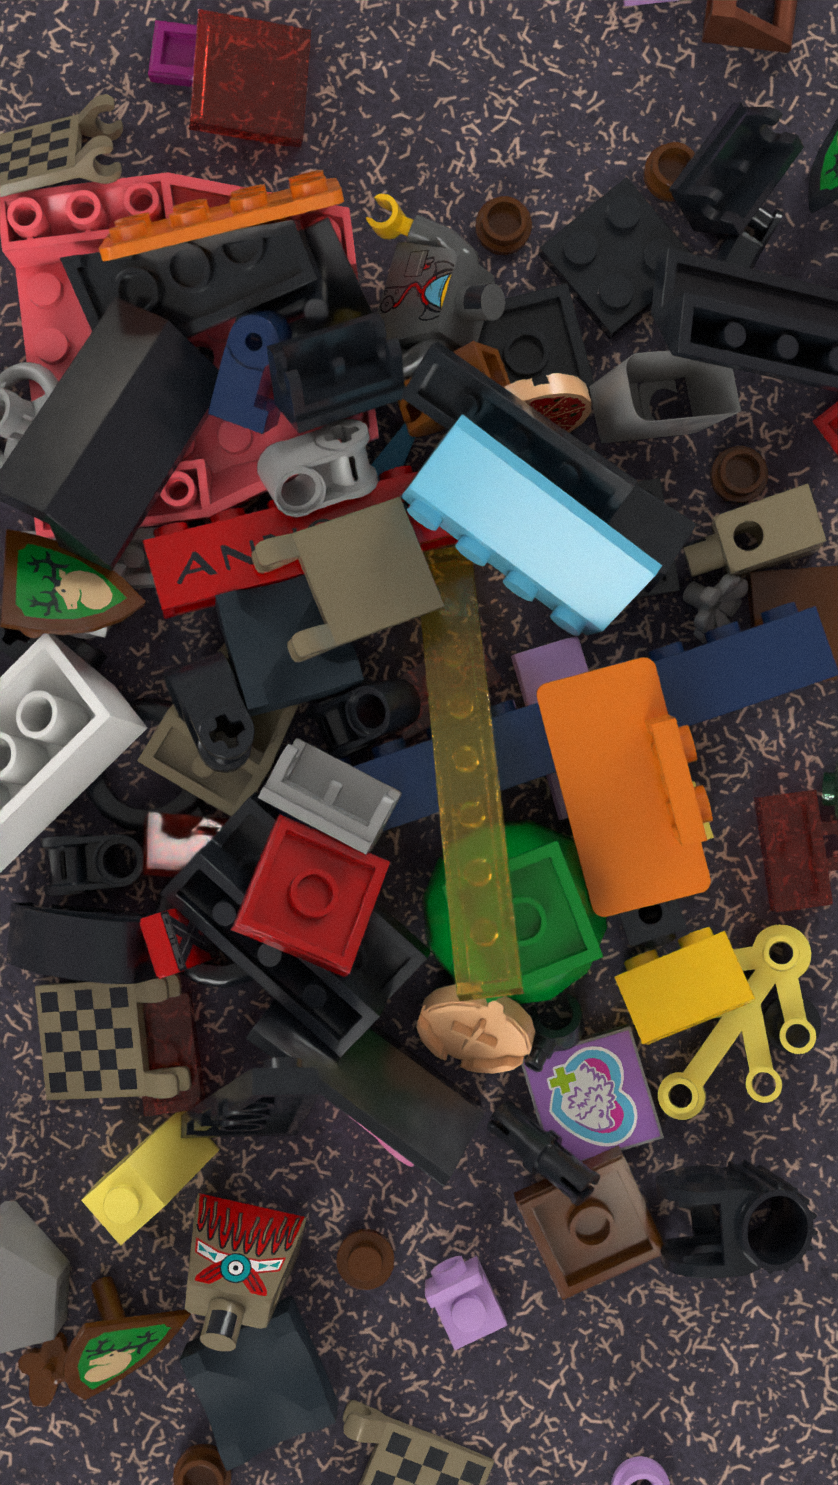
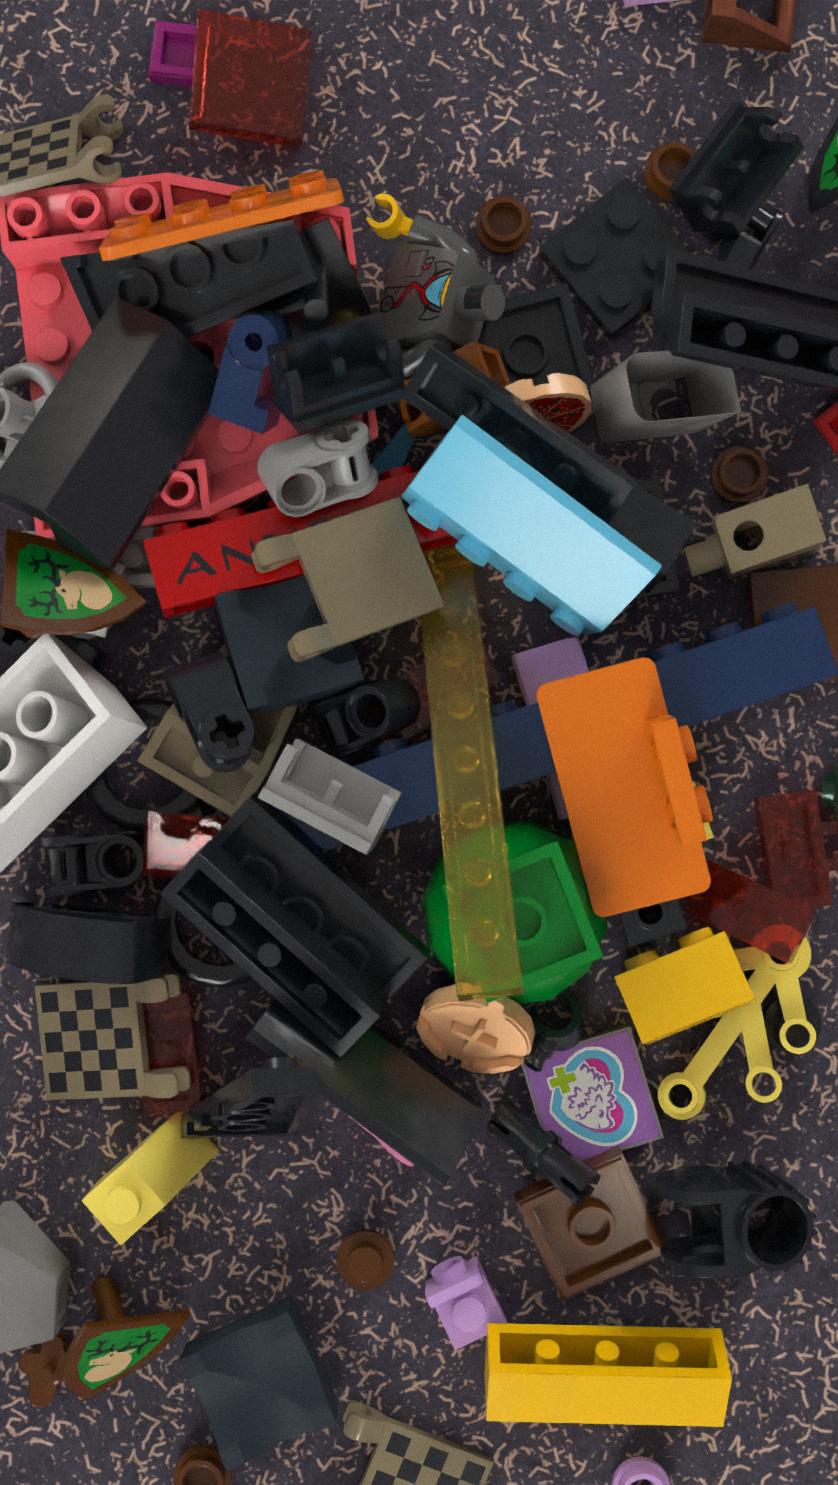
tile [140,908,219,979] -> none
torso [185,1193,307,1351] -> none
red tile [231,814,390,977] -> none
light grey plant [683,573,748,643] -> none
none -> yellow brick [485,1323,732,1427]
none -> clear red plate [683,859,817,964]

